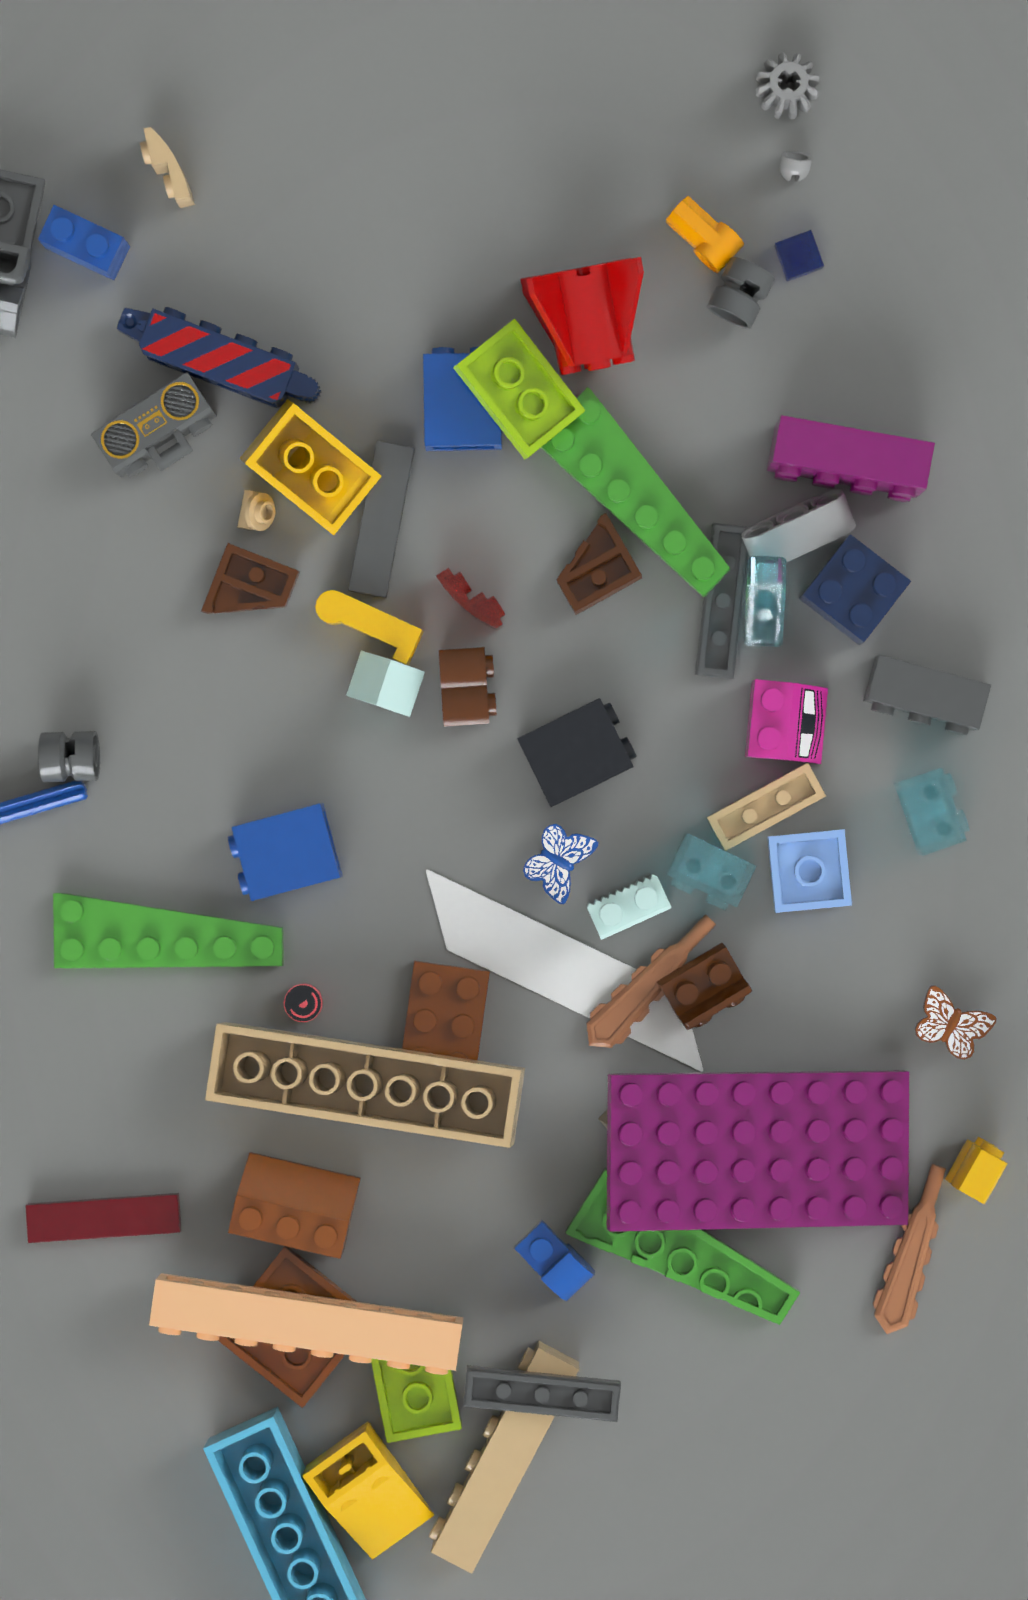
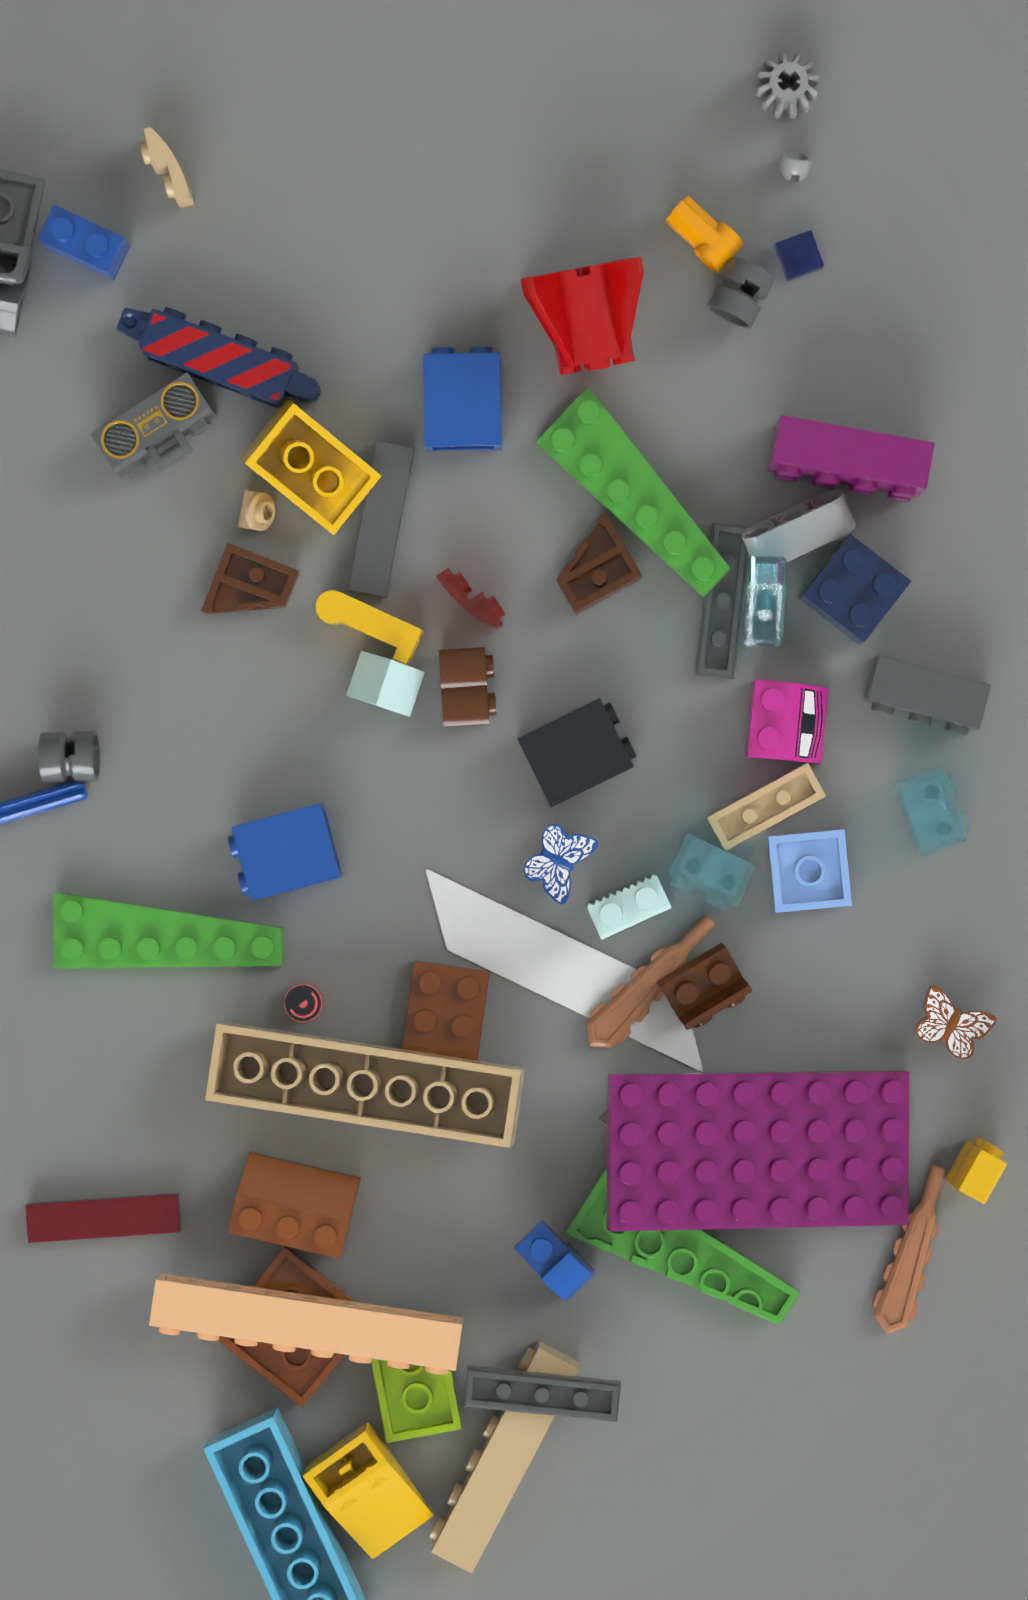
lime plate [453,318,586,459] -> none

